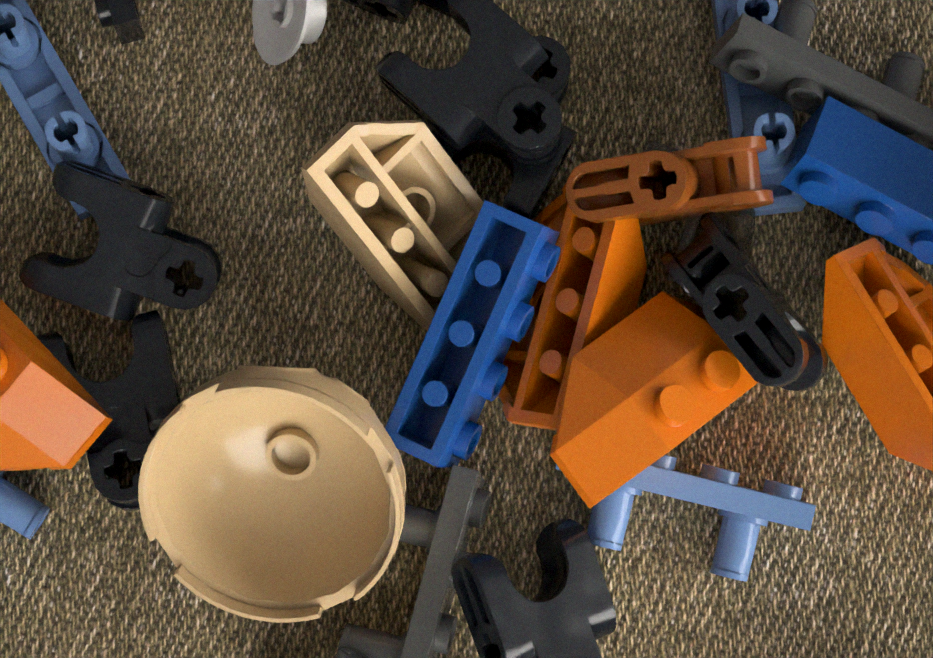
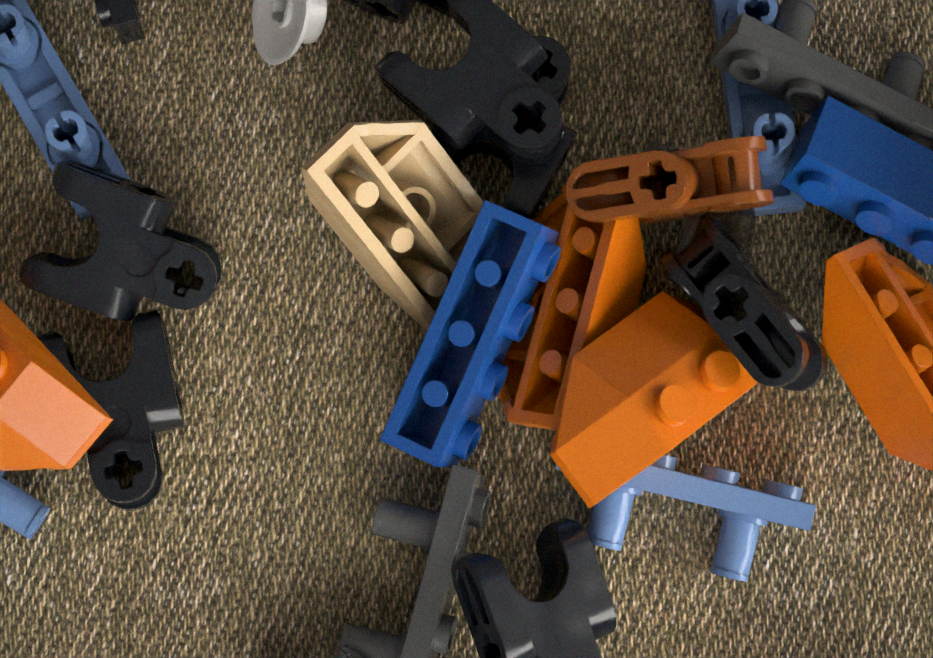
tan rock [138,365,406,623] -> none

